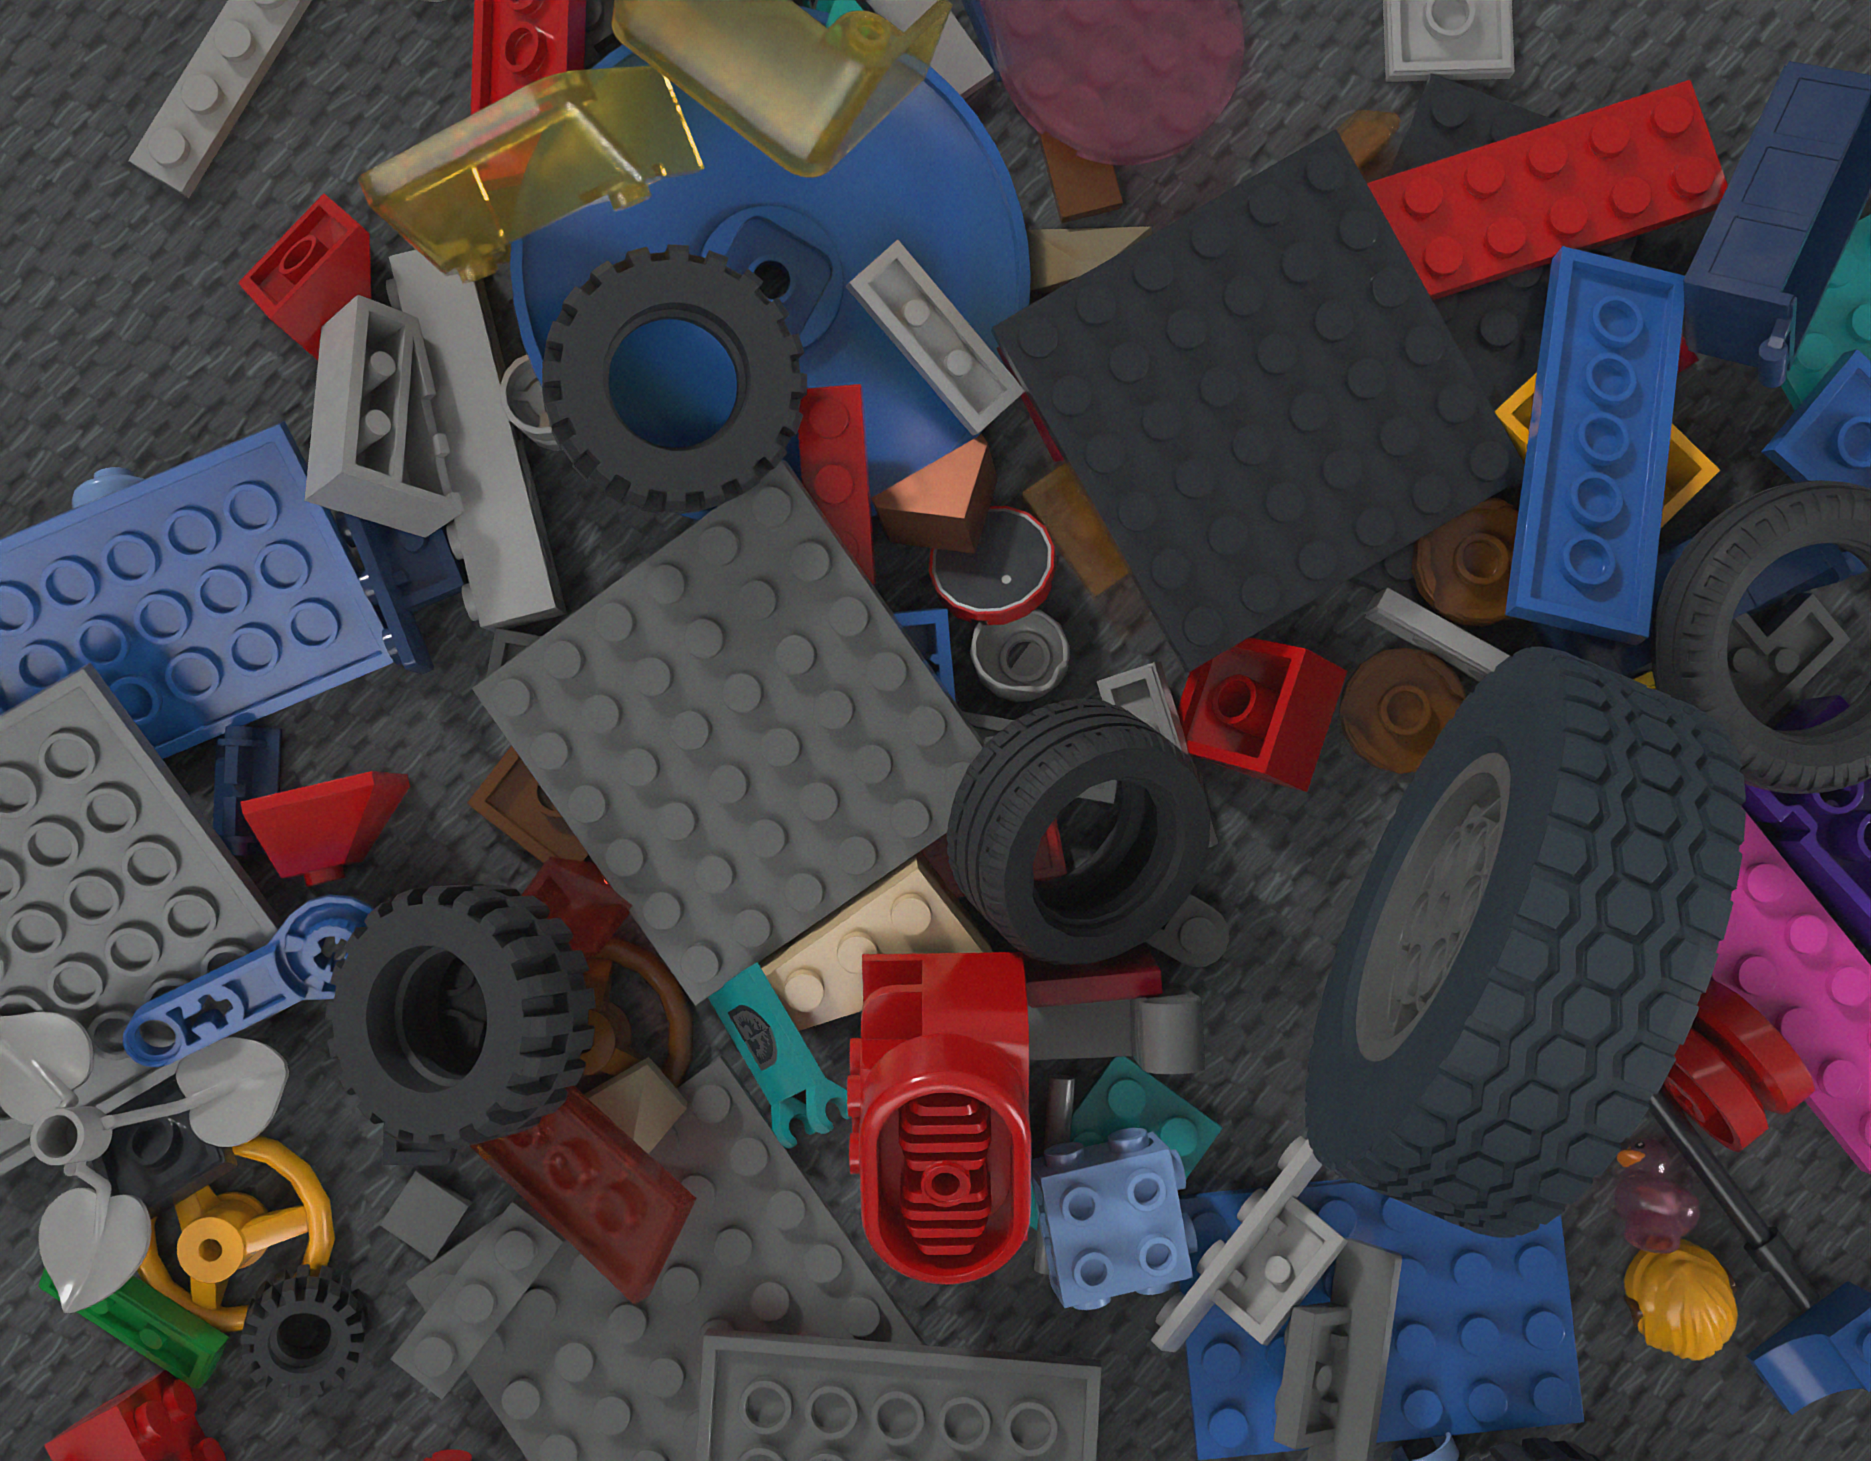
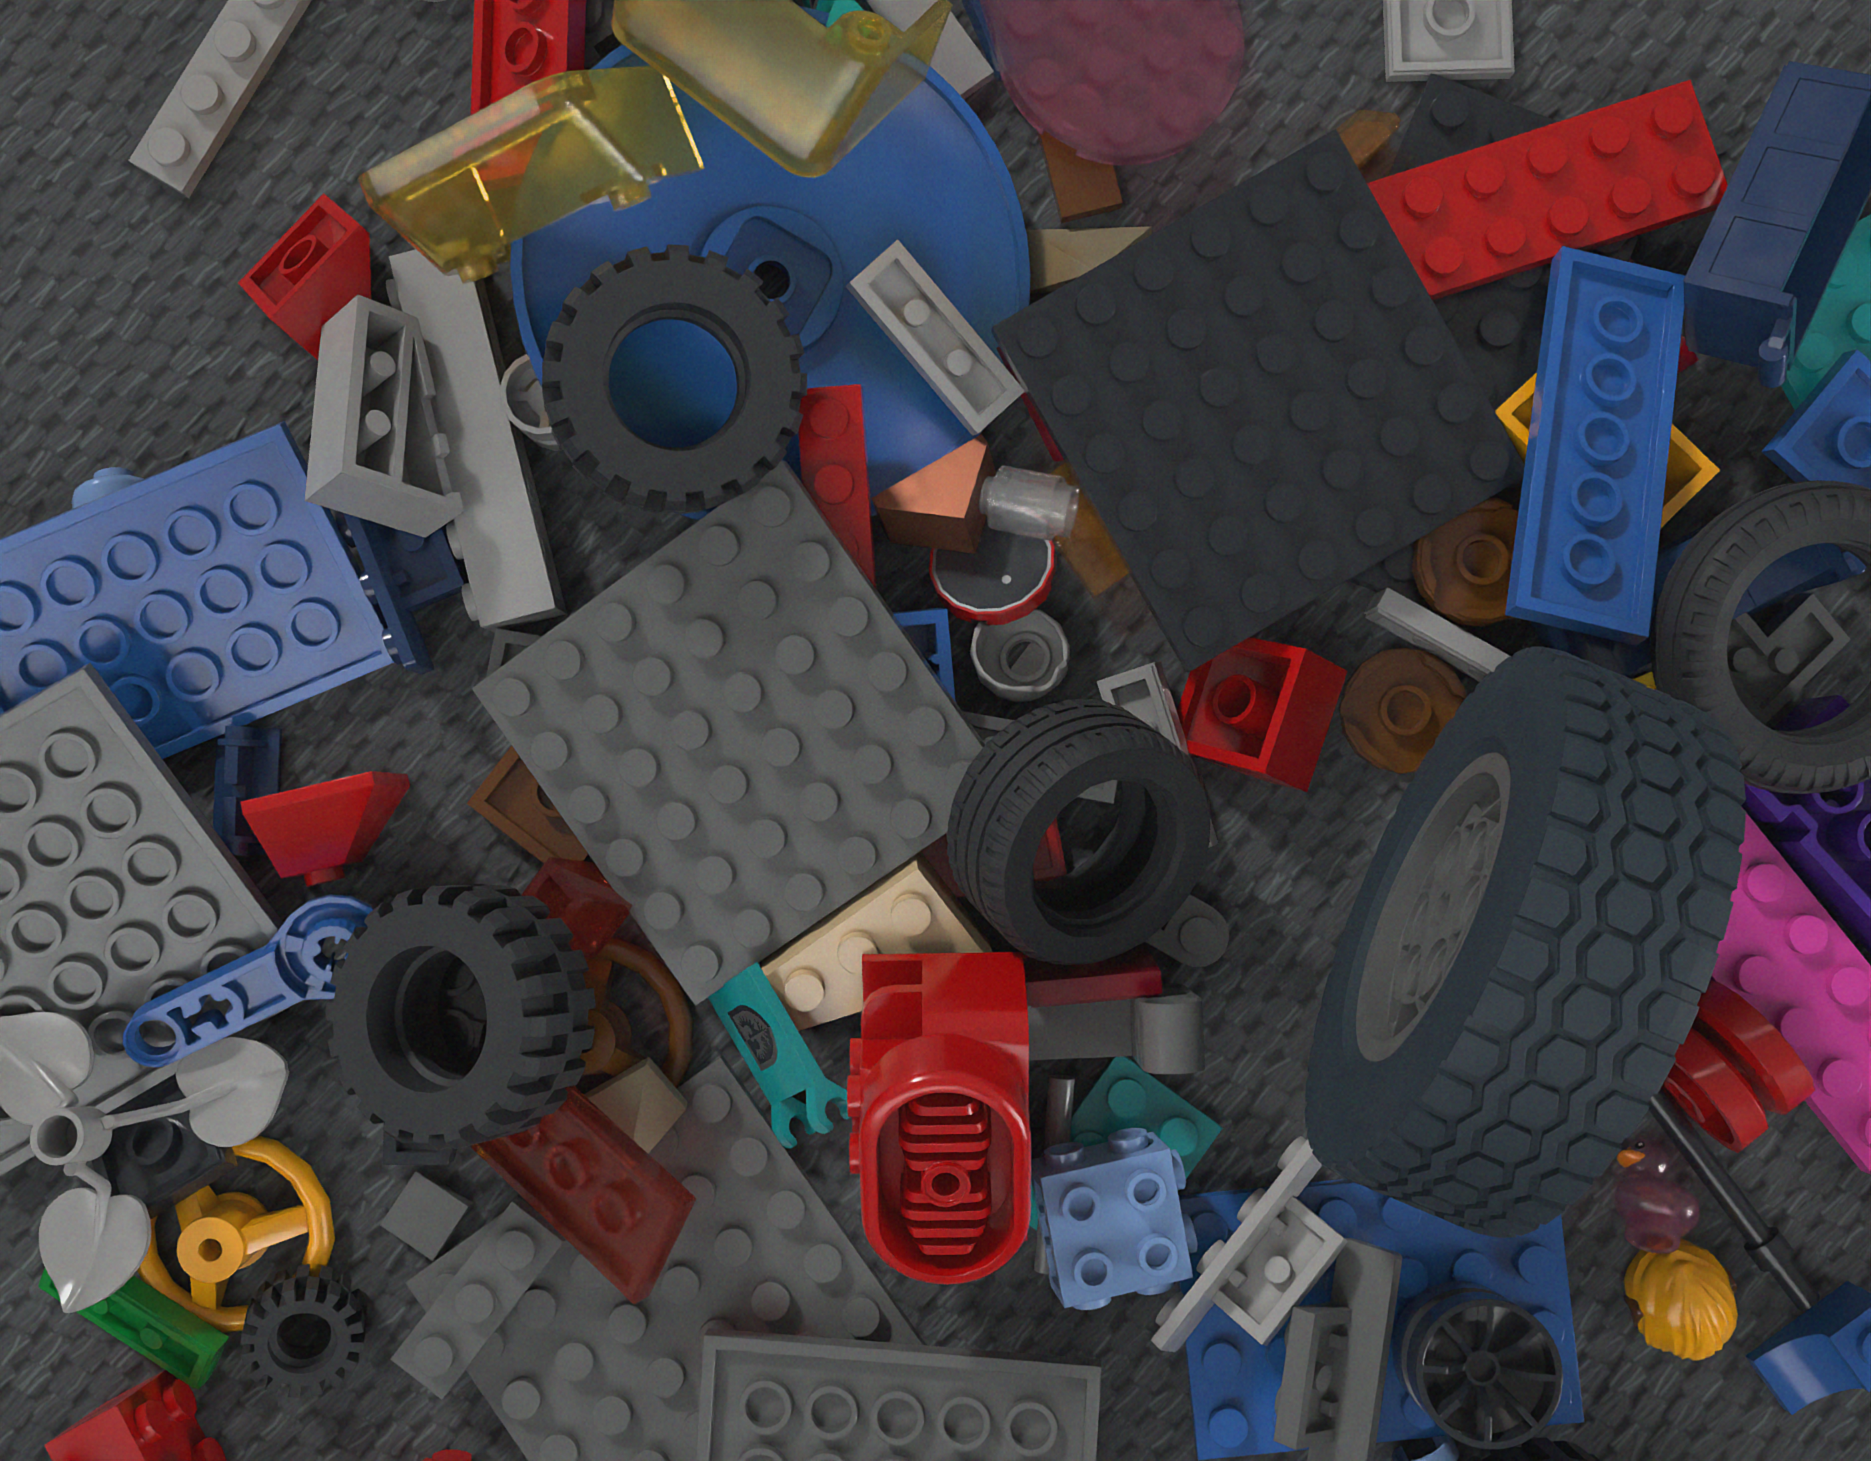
none -> clear brick [979,465,1079,541]
none -> black wheel [1392,1281,1563,1449]

